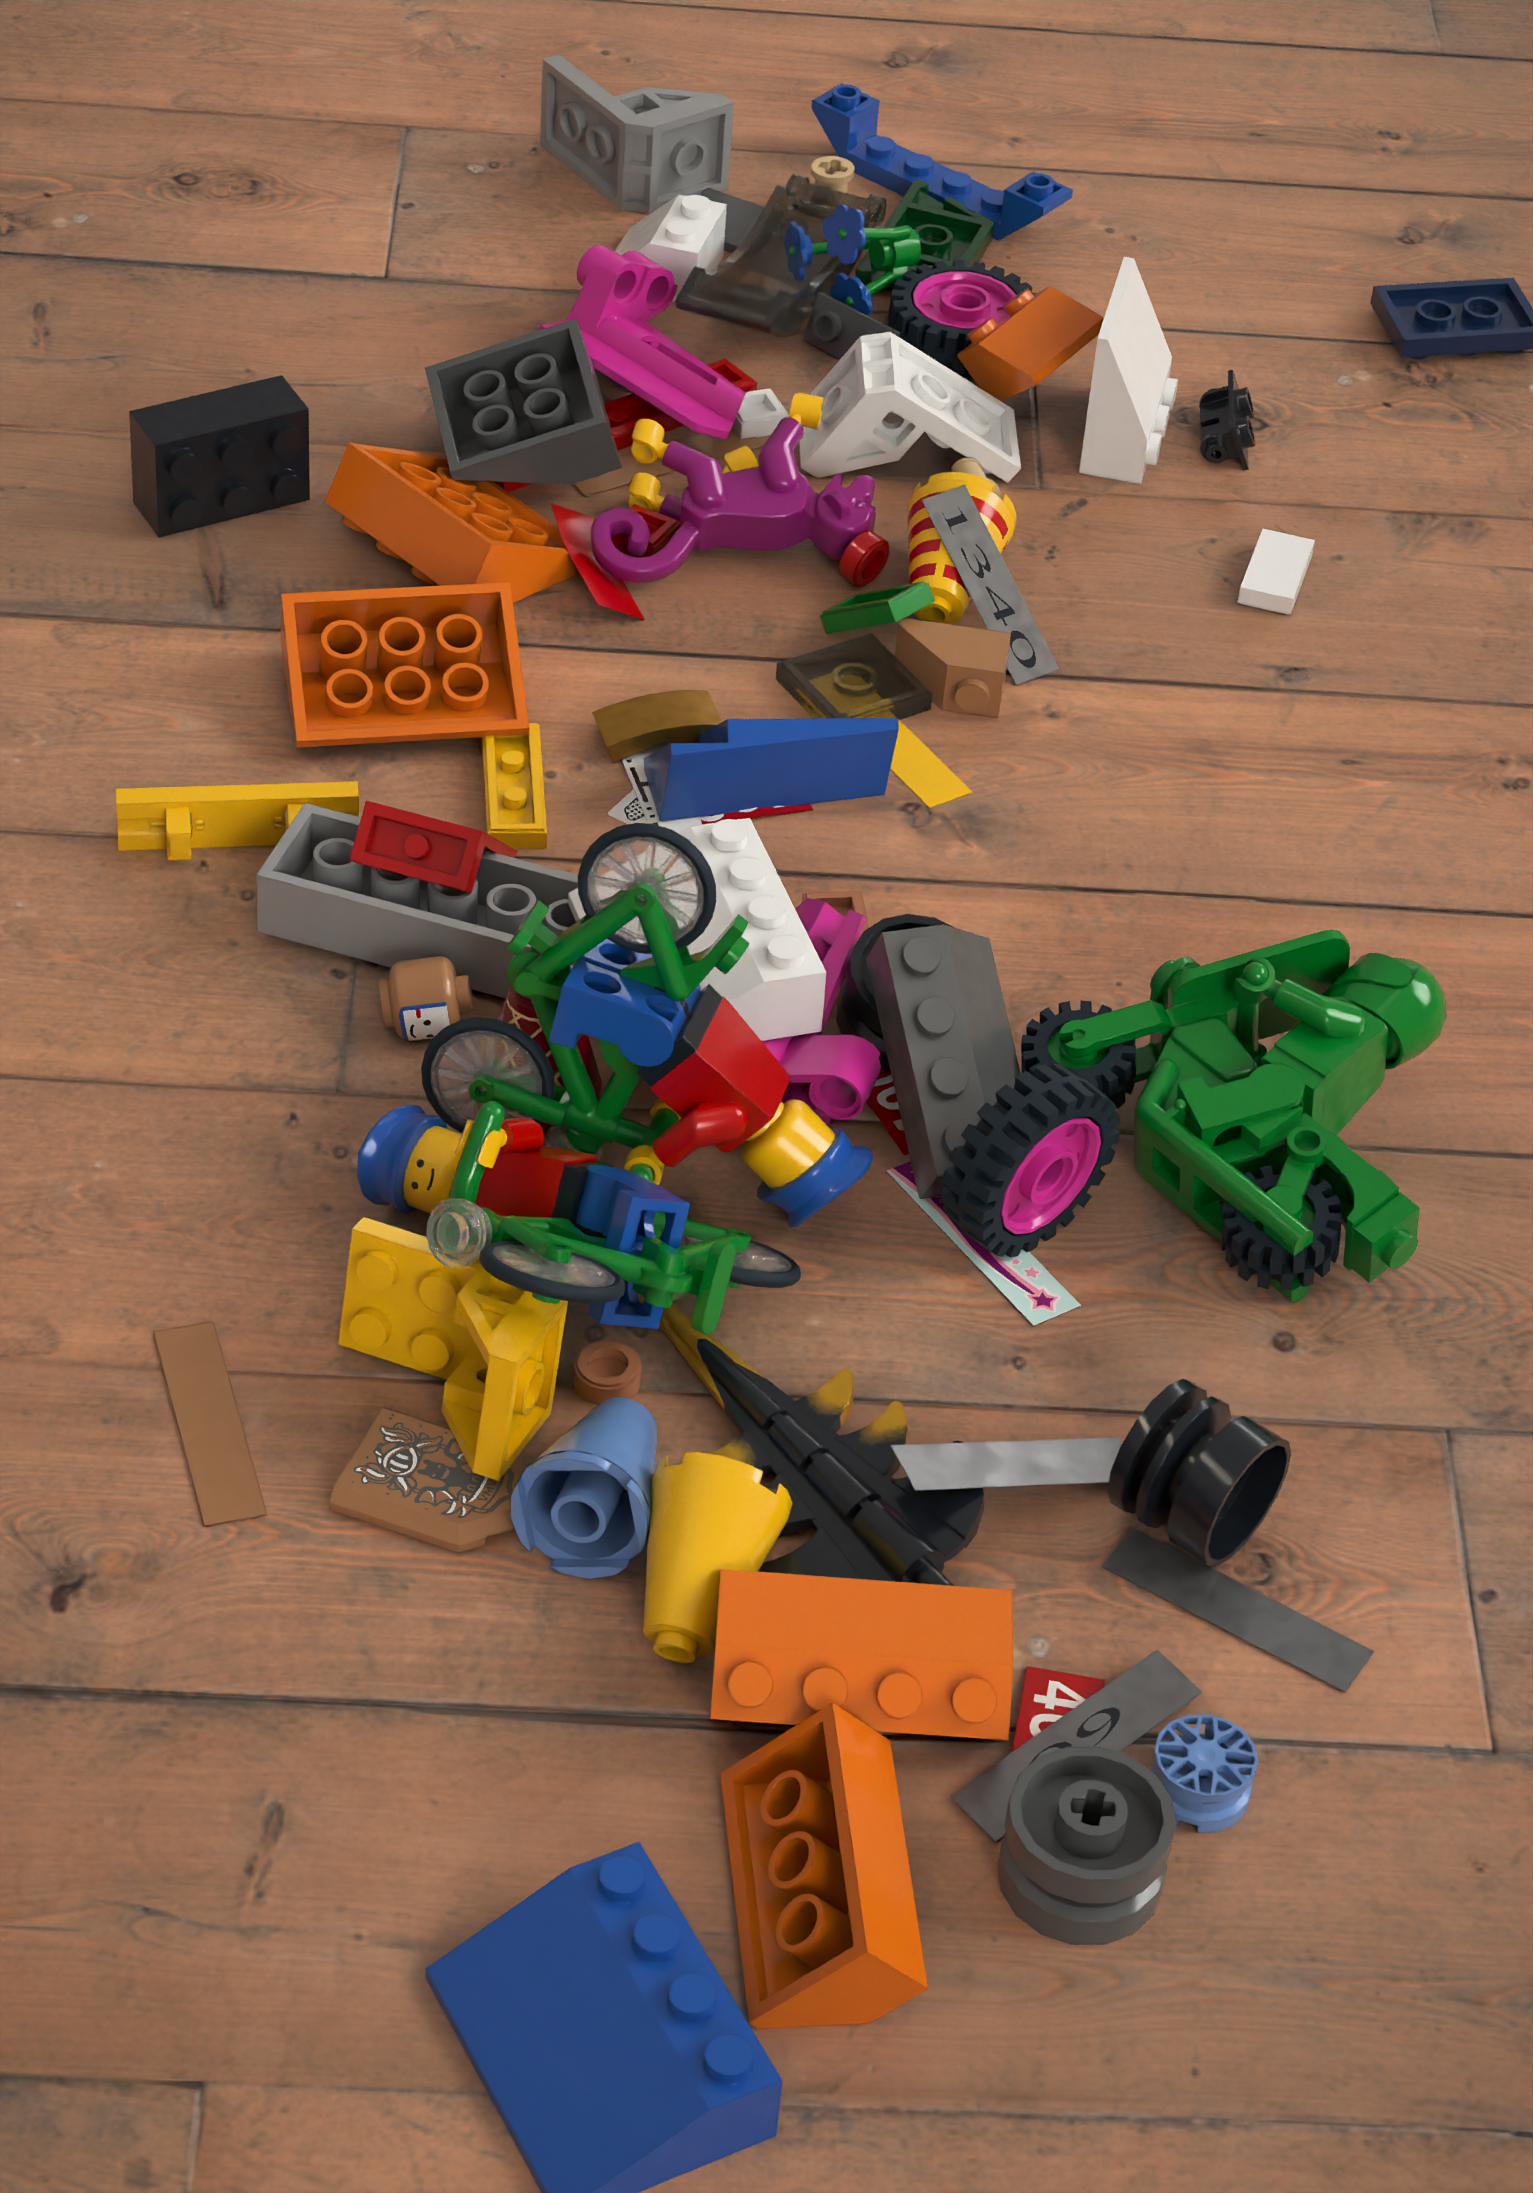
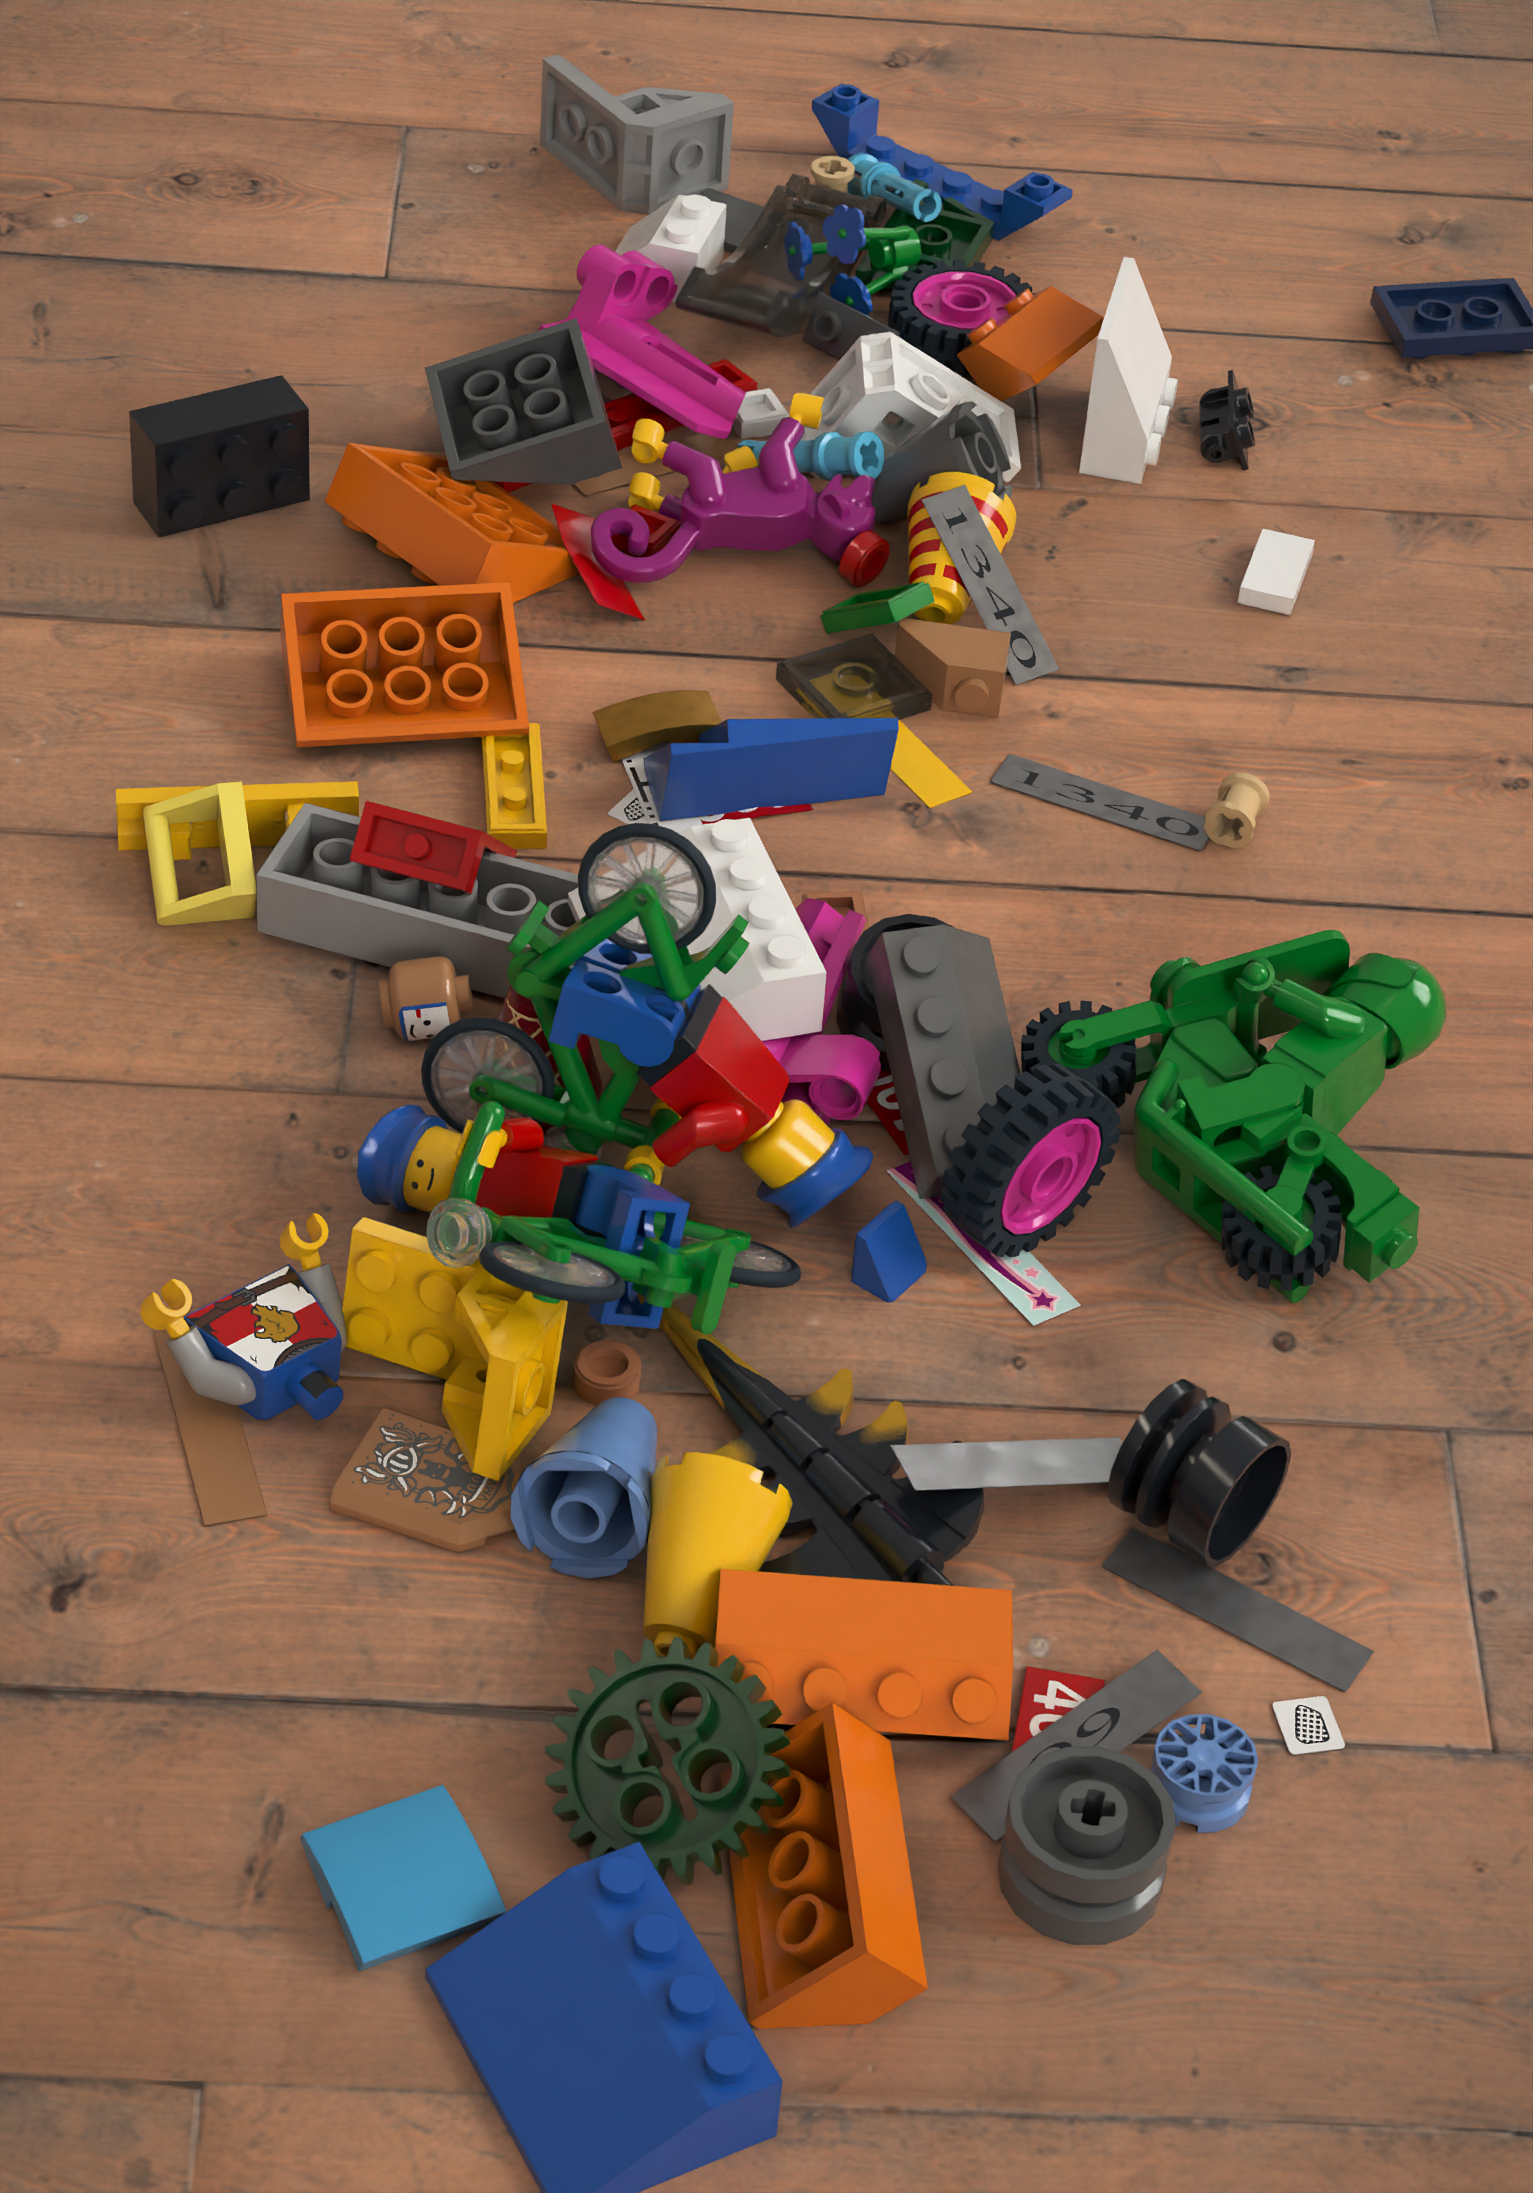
none -> torso [140,1213,347,1420]
none -> light yellow tile [143,781,257,926]
none -> dark azure slope [300,1785,507,1972]
none -> dark green gear [545,1637,791,1885]
none -> medium azure pin [737,432,884,481]
none -> medium azure pin [848,153,942,222]
none -> blue slope [851,1200,927,1303]
none -> dark grey cone [872,401,1013,523]
none -> flat silver sticker [990,754,1209,851]
none -> tan bush [1204,772,1270,849]
none -> white sticker [1272,1696,1345,1755]

